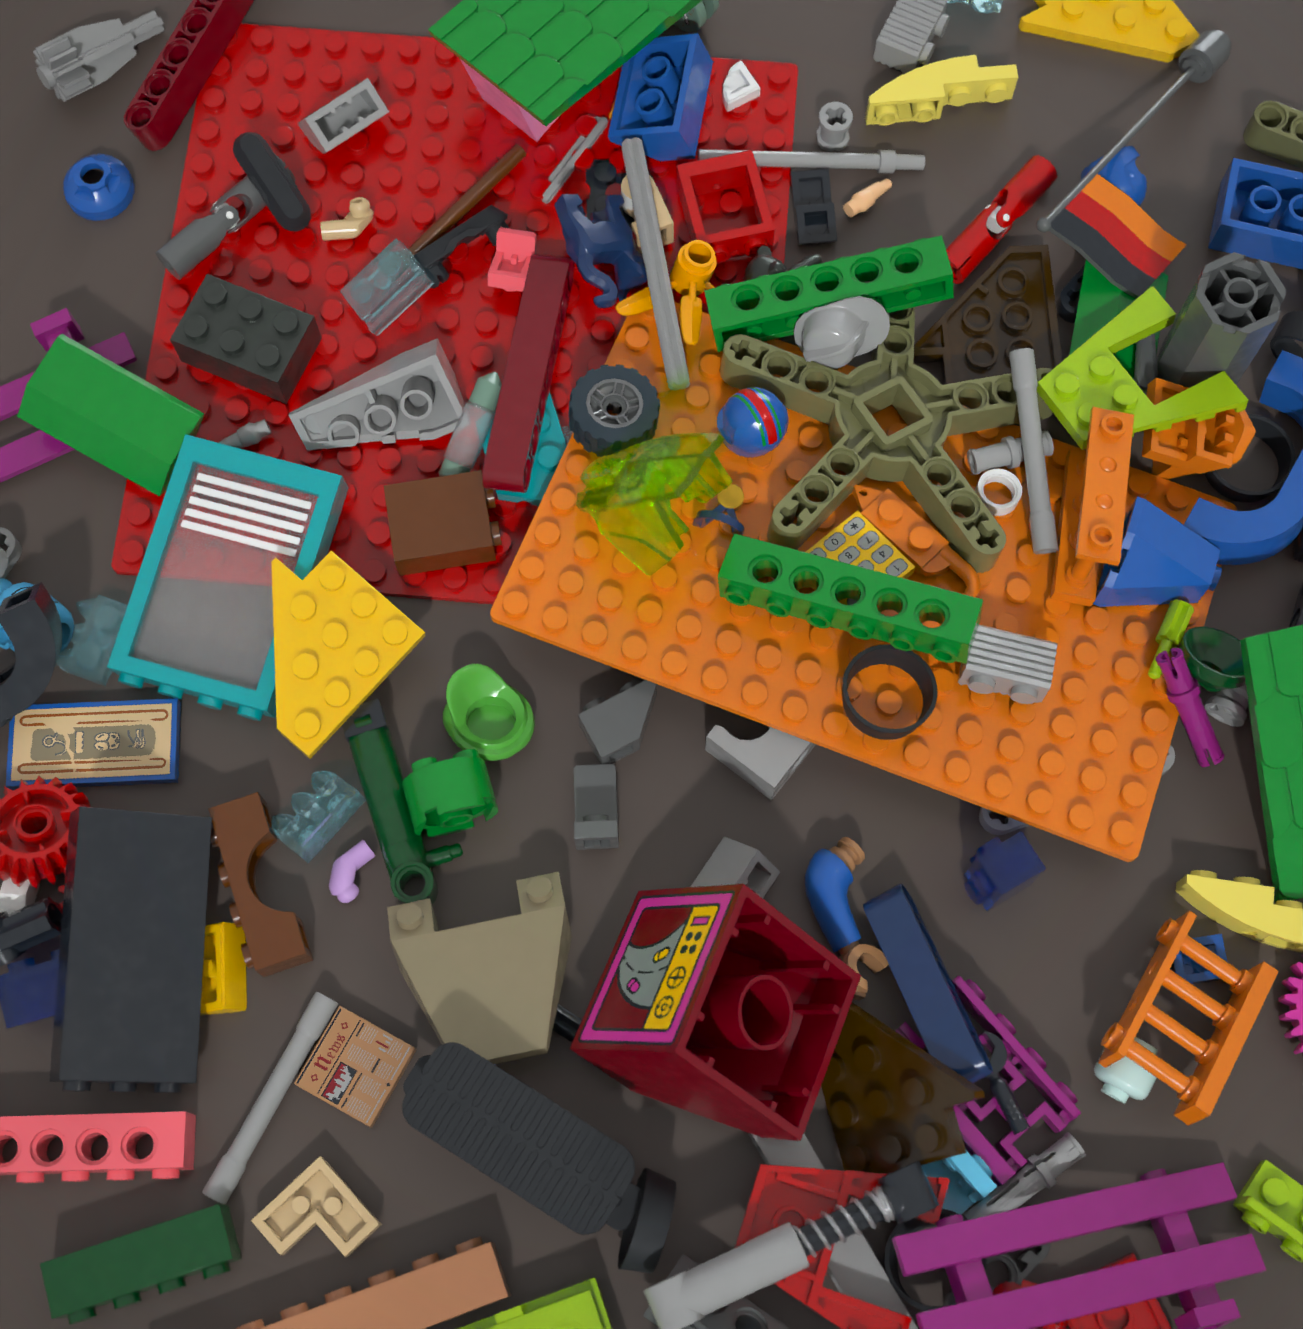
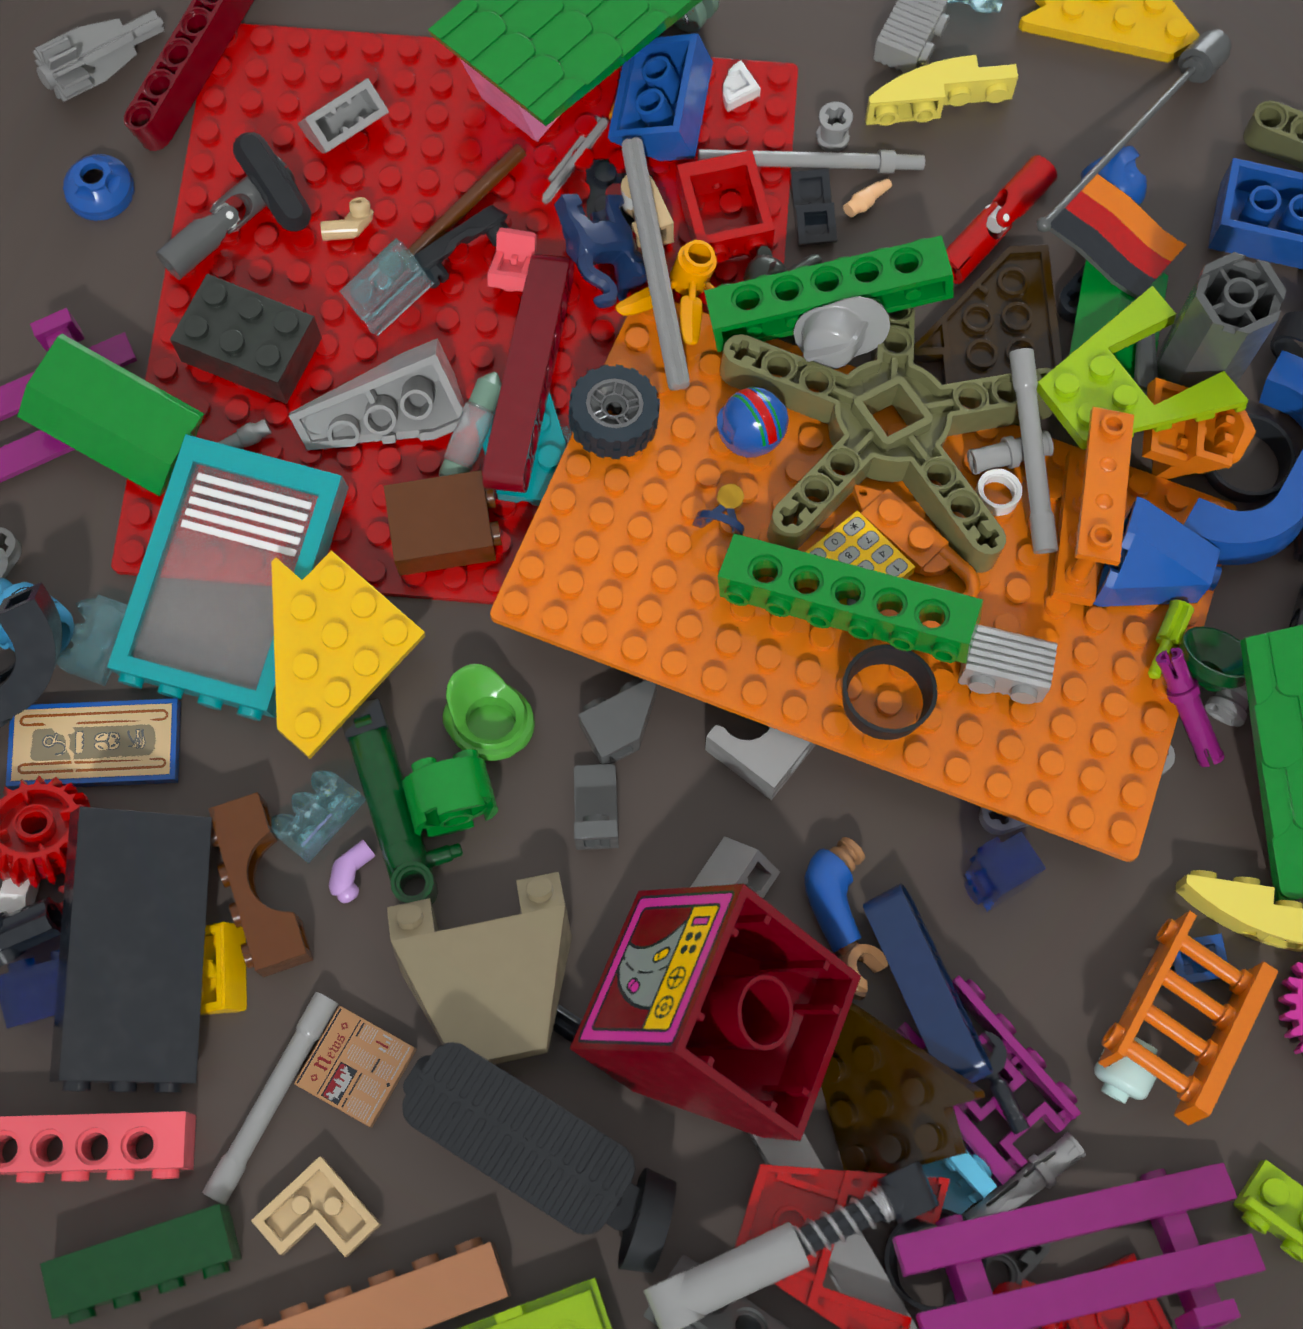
clear neon green piece [576,433,733,576] -> none

